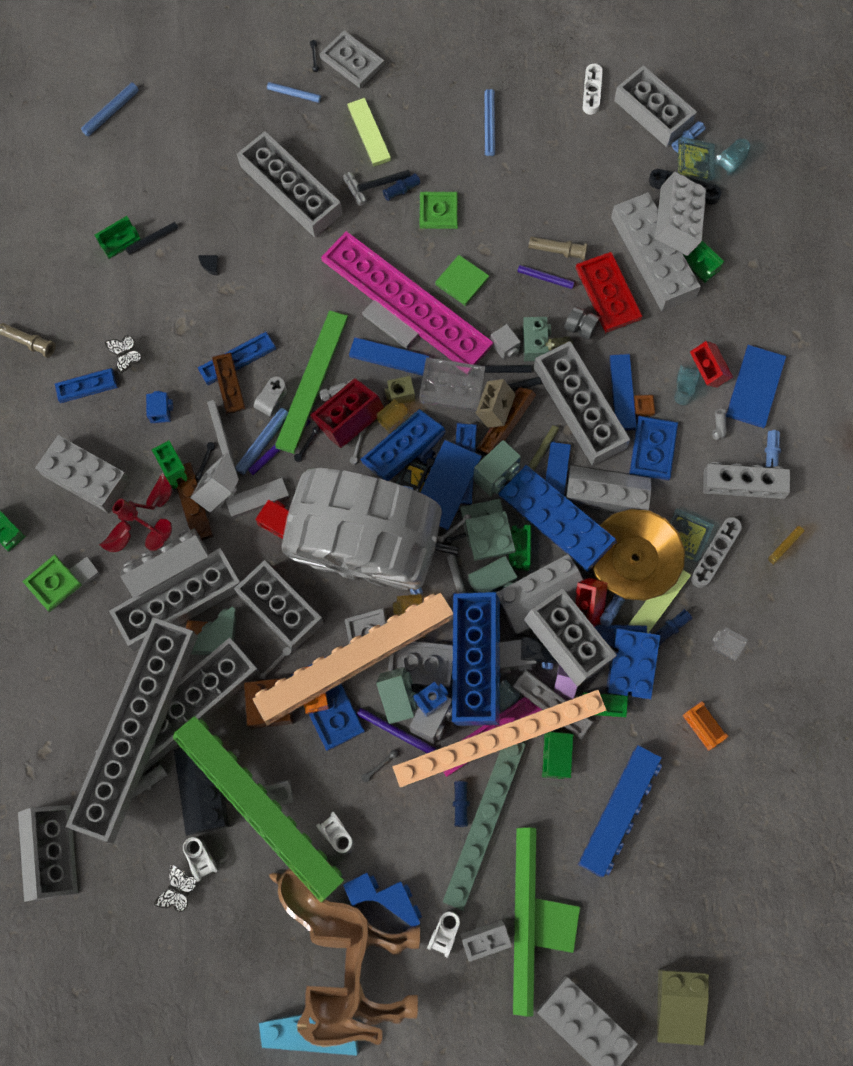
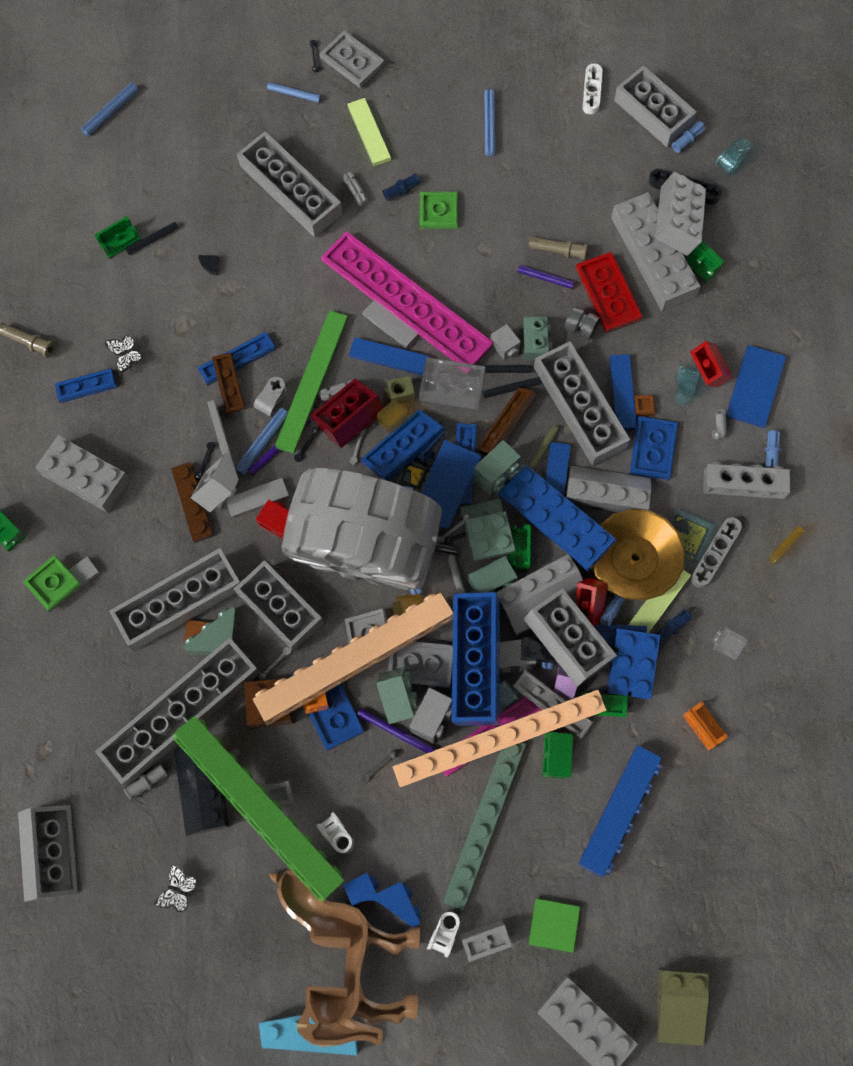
light grey brick [66,617,198,844] -> none
dark red plant [99,473,173,552] -> none
light grey brick [120,528,208,598] -> none
blue brick [146,391,174,423] -> none
green hinge [151,440,187,490] -> none
white piece [183,837,218,882] -> none
black bar [357,170,411,192] -> none
blue brick [413,682,448,717] -> none
bright green tile [435,255,489,306] -> none
dark blue pin [453,781,470,827] -> none
dark tan brick [476,379,515,428] -> none
bright green tile [513,828,536,1016] -> none
olive axle [545,336,573,350] -> none
clear light blue tile [678,137,715,181] -> none

